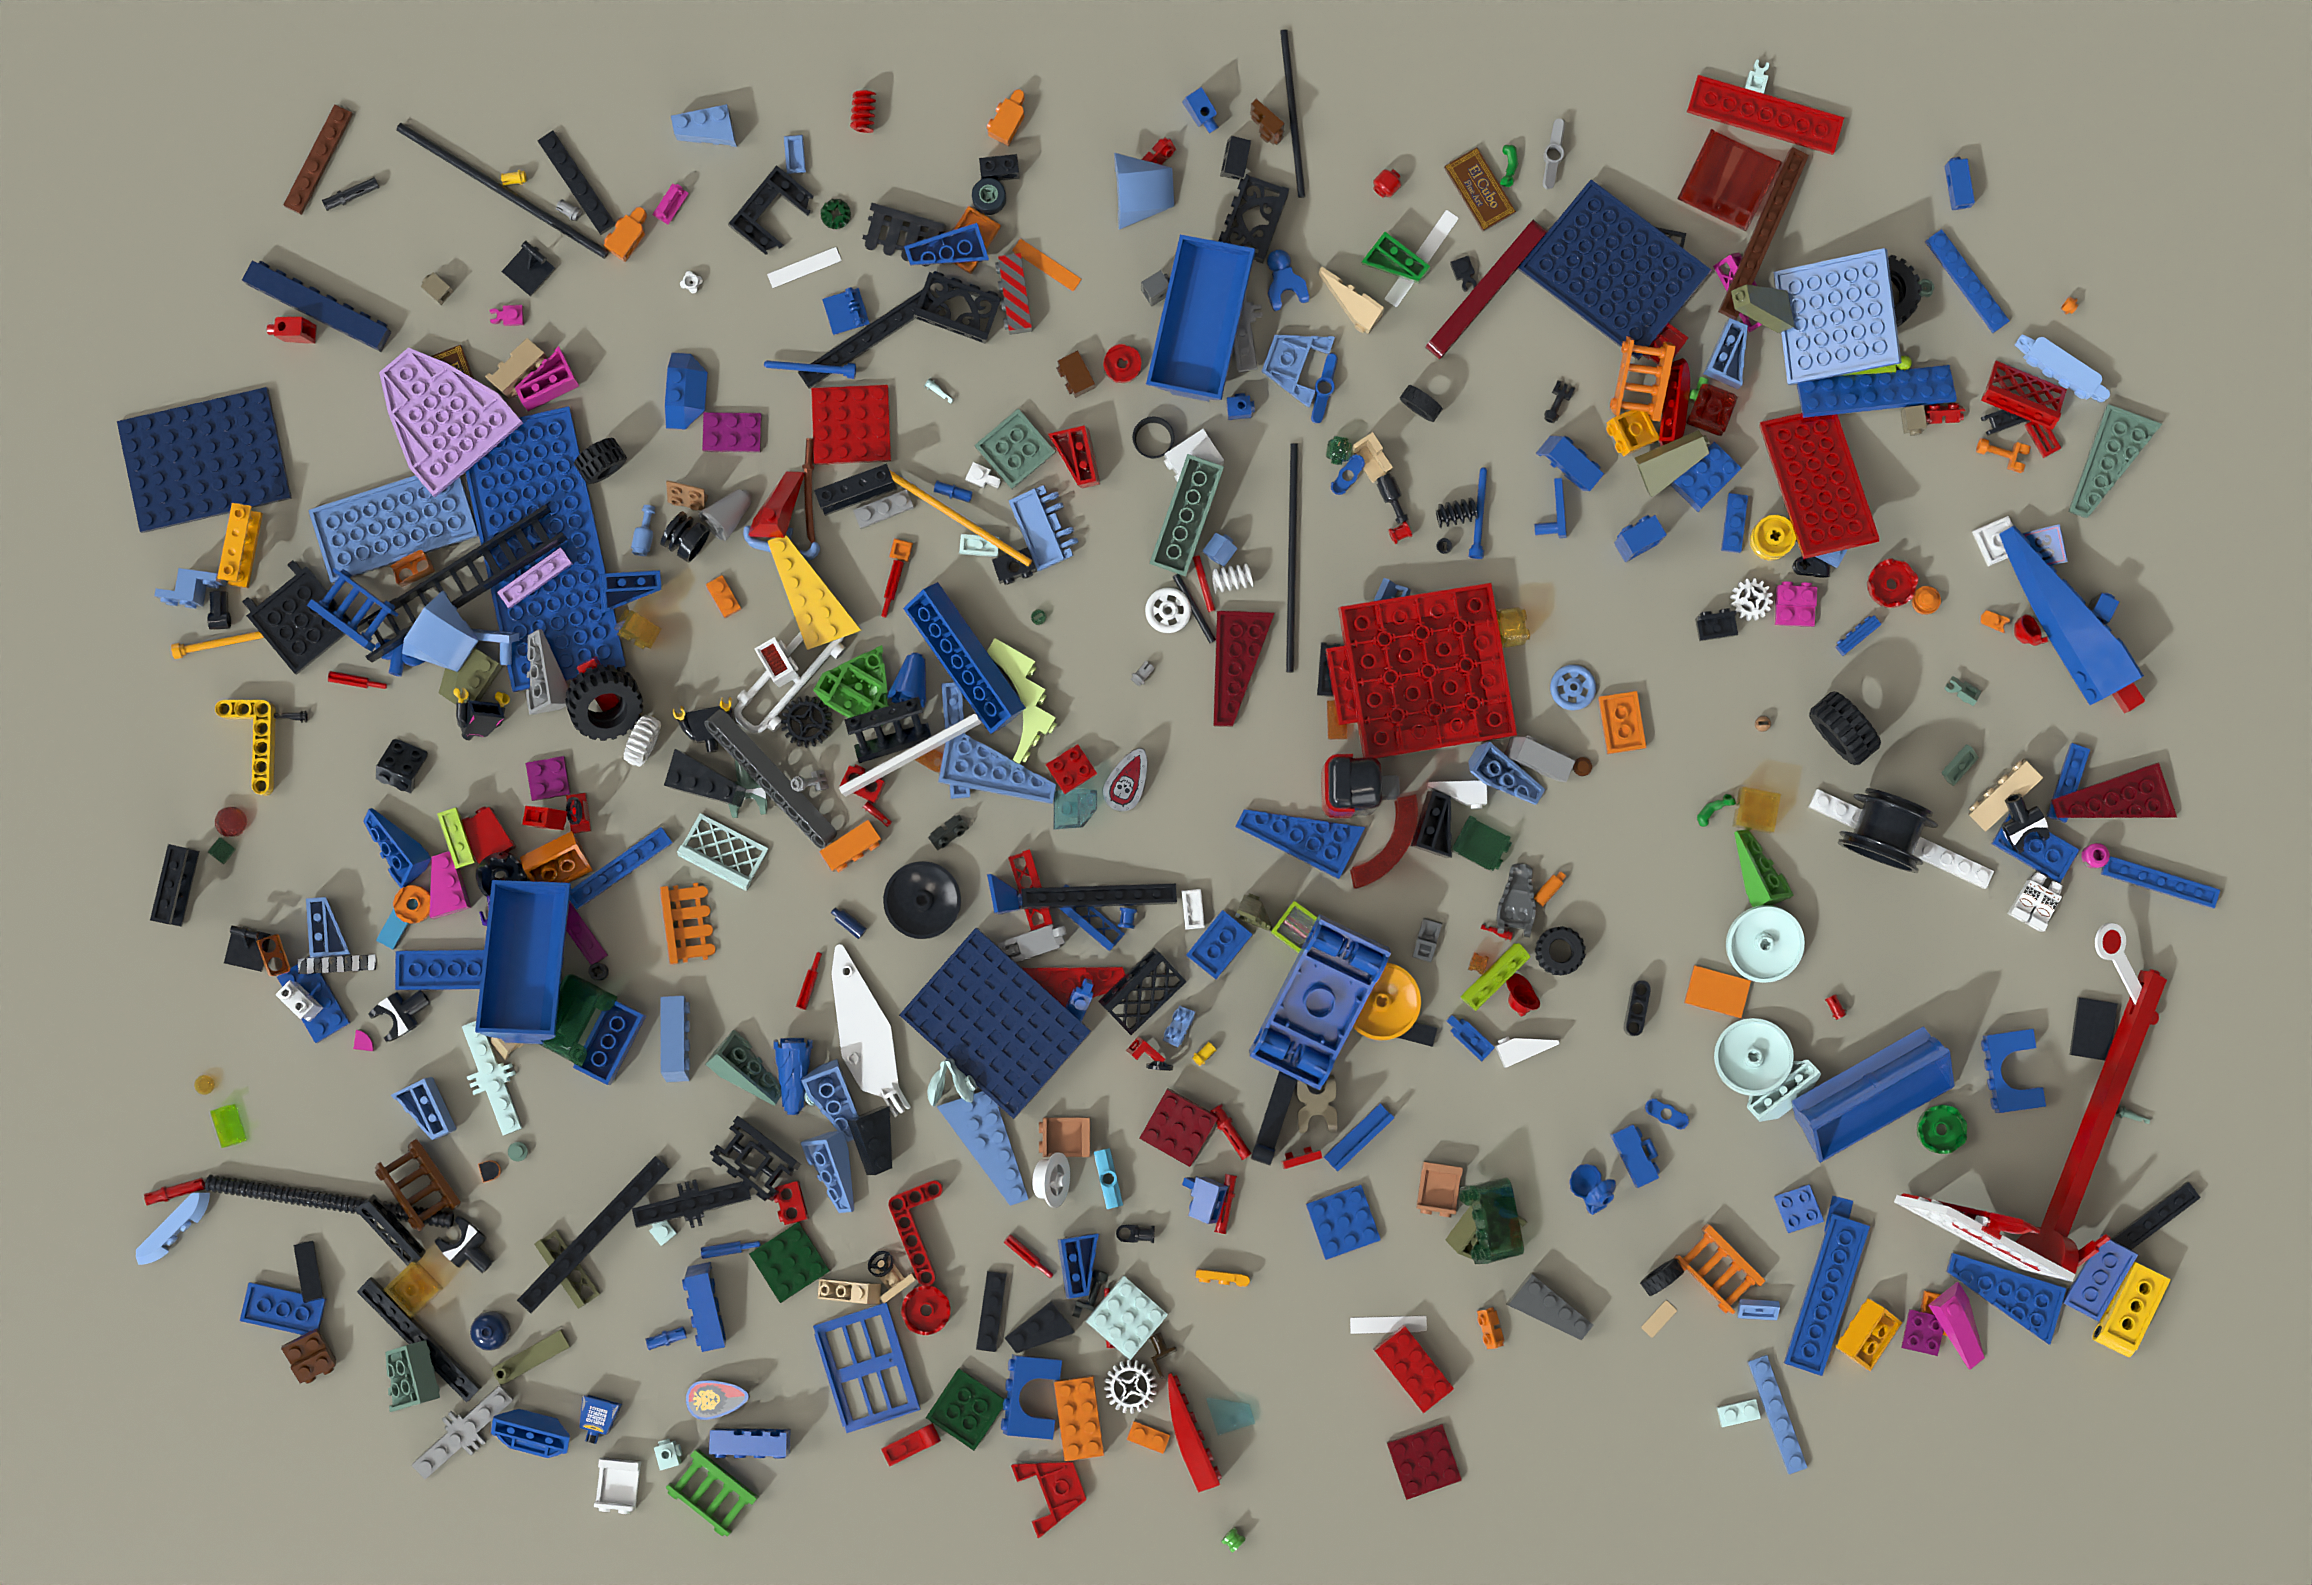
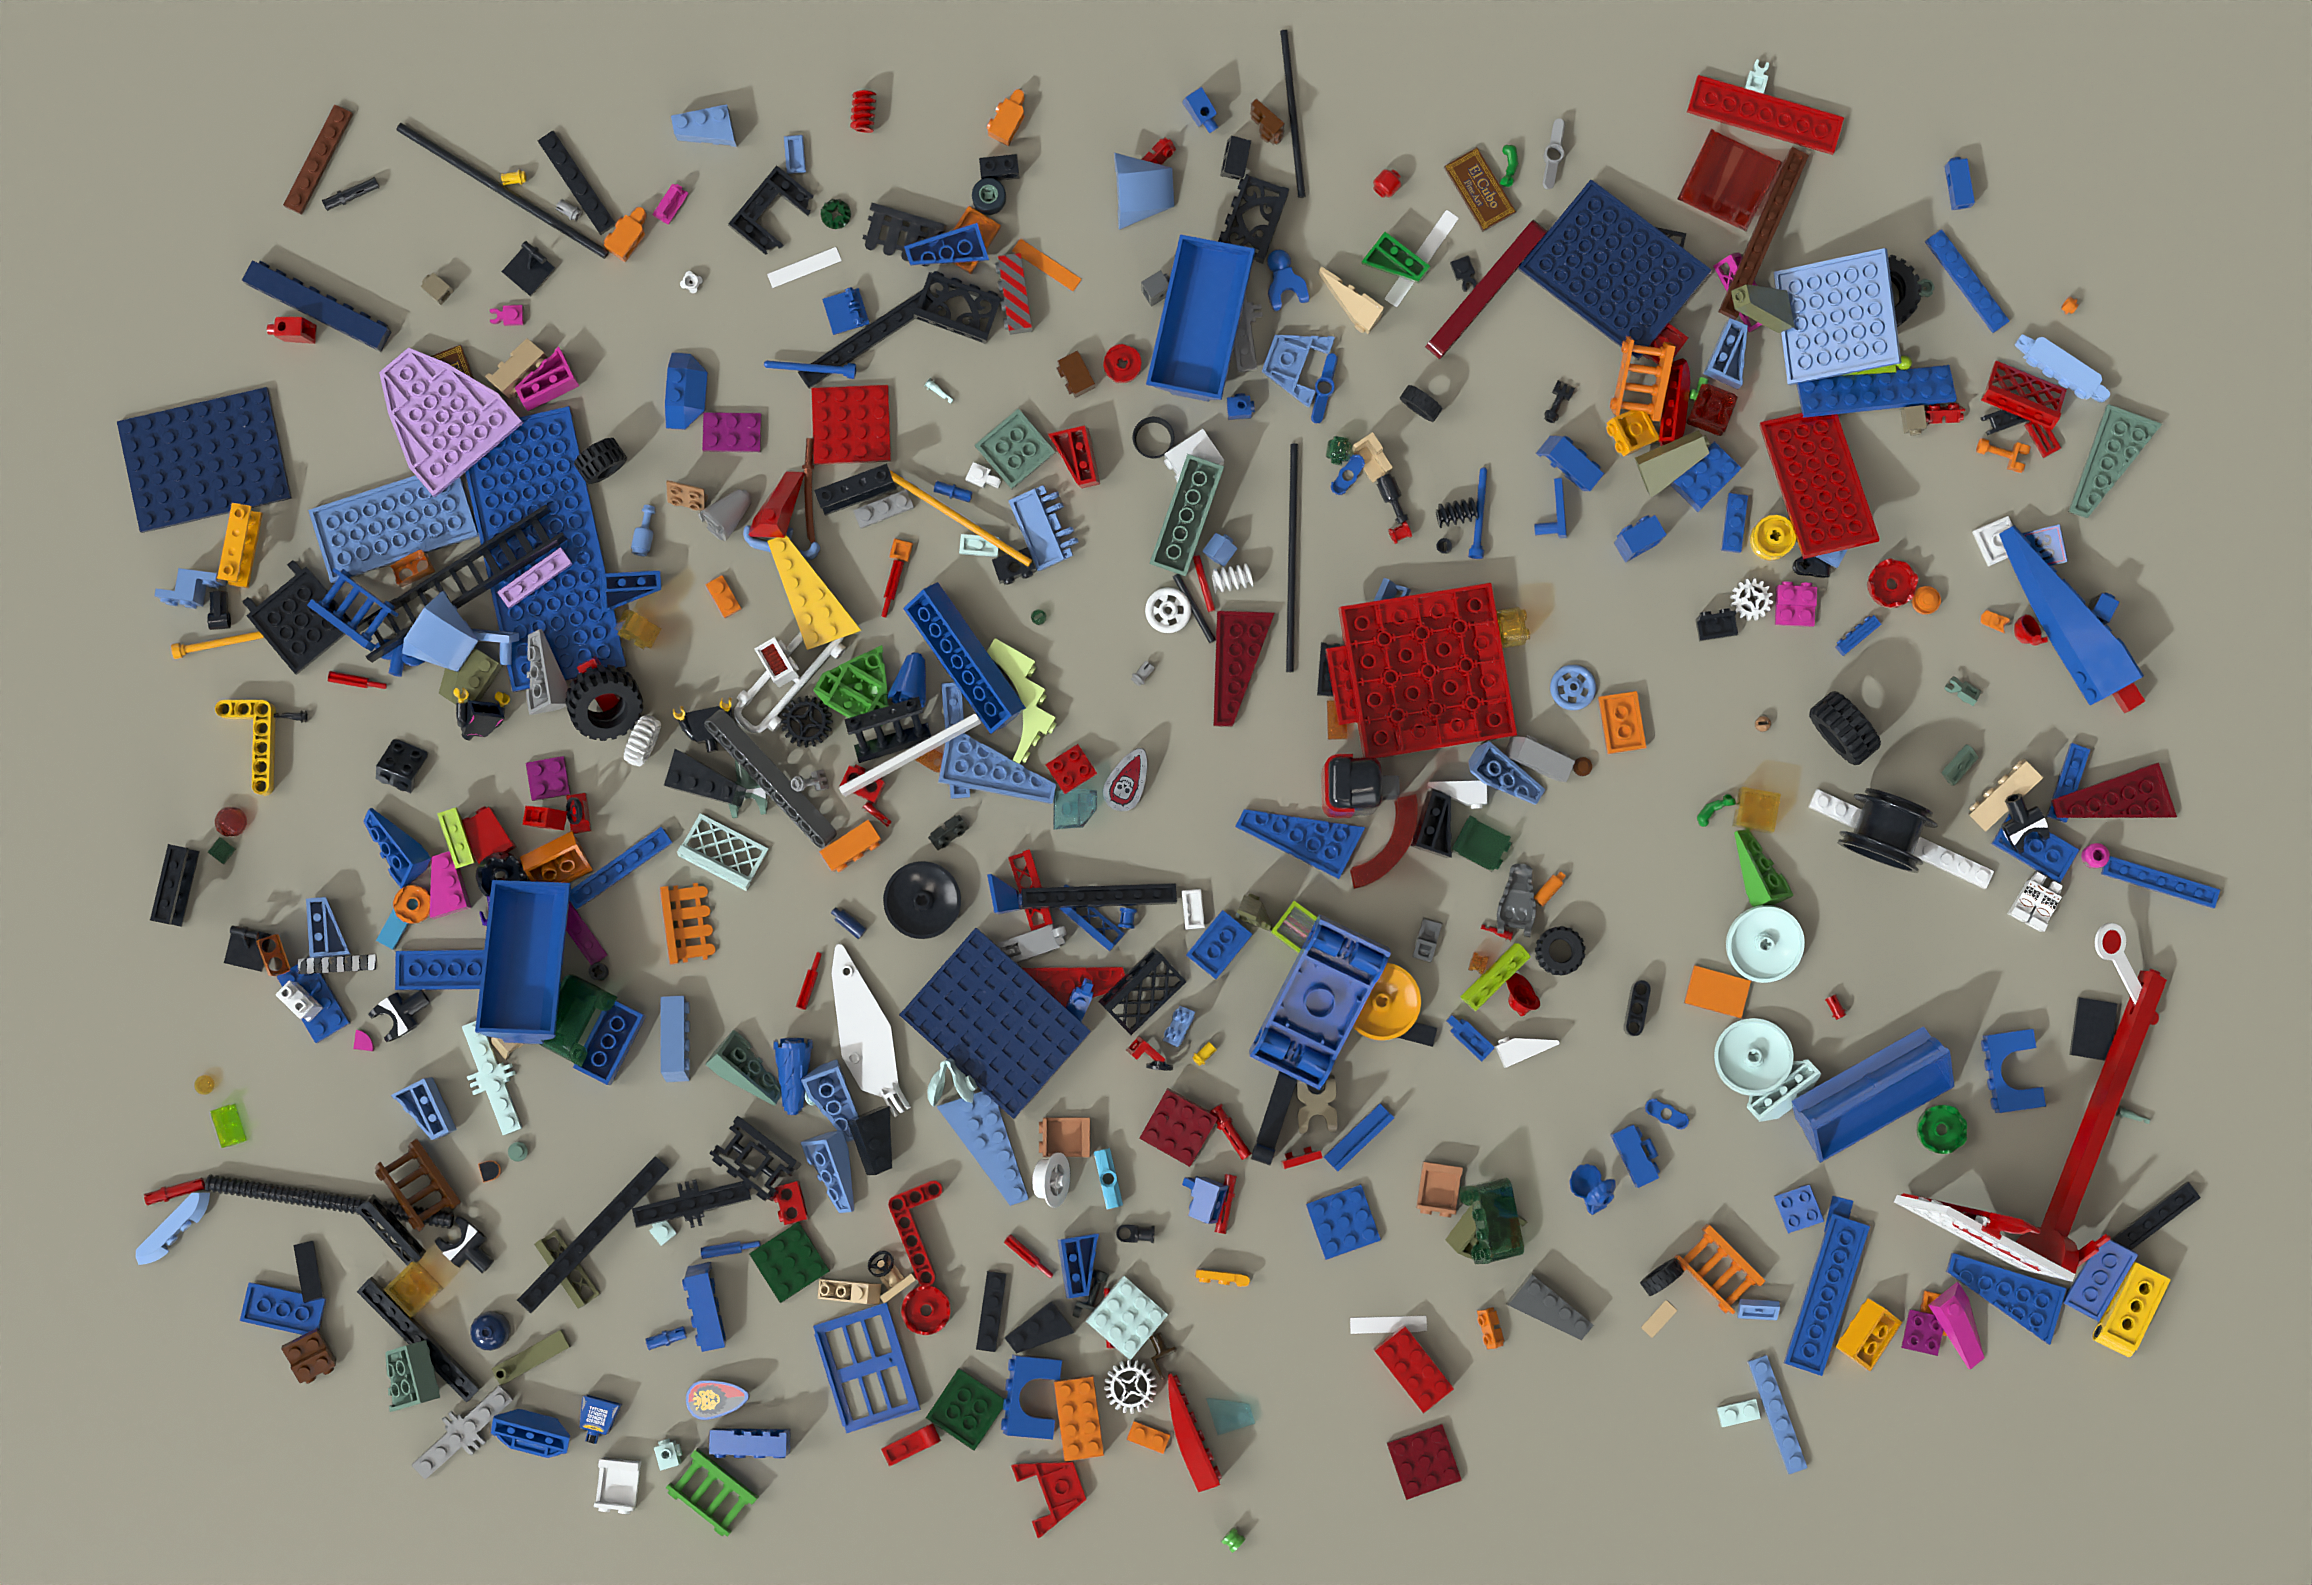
black wheel [660,511,711,563] -> none

